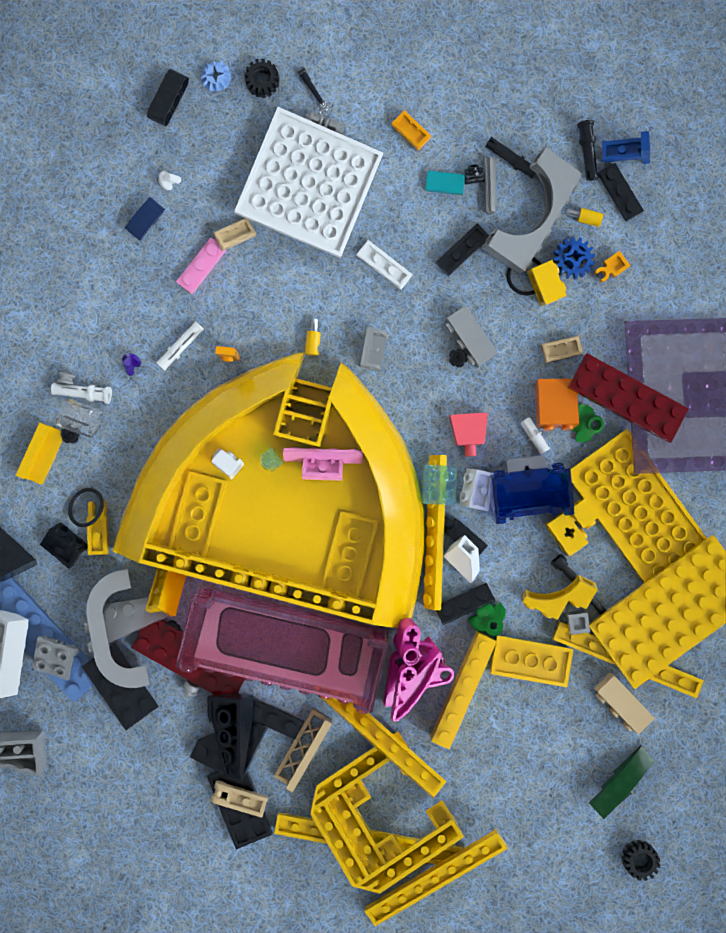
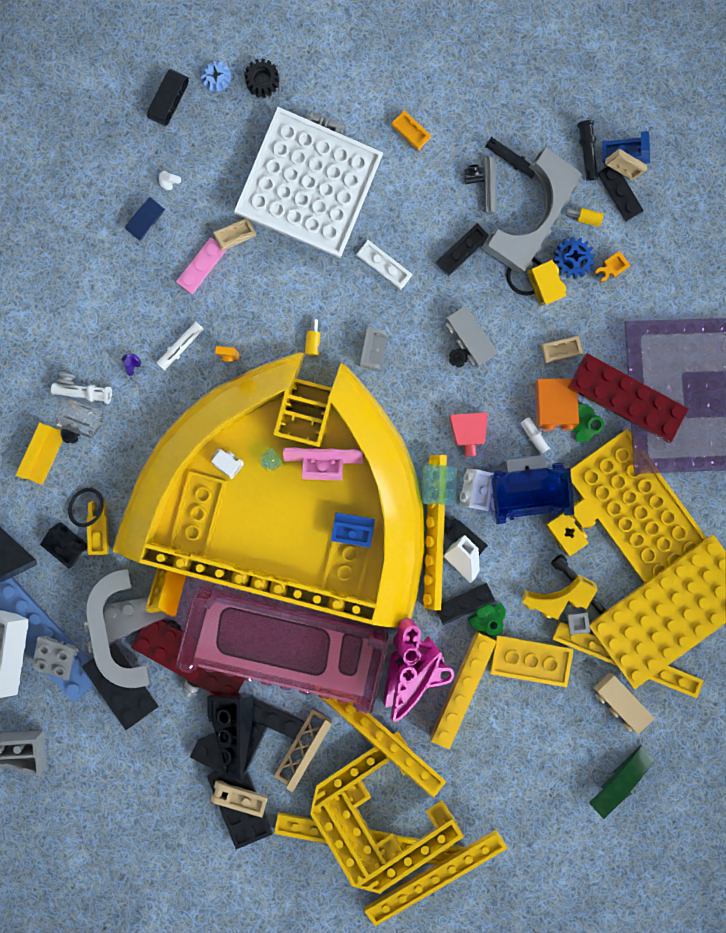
piece [297,66,334,116] -> none
teal tile [425,171,465,195] -> none
black tyre [621,840,661,881] -> none
none -> blue plate [331,512,375,547]
none -> tan plate [605,149,647,180]

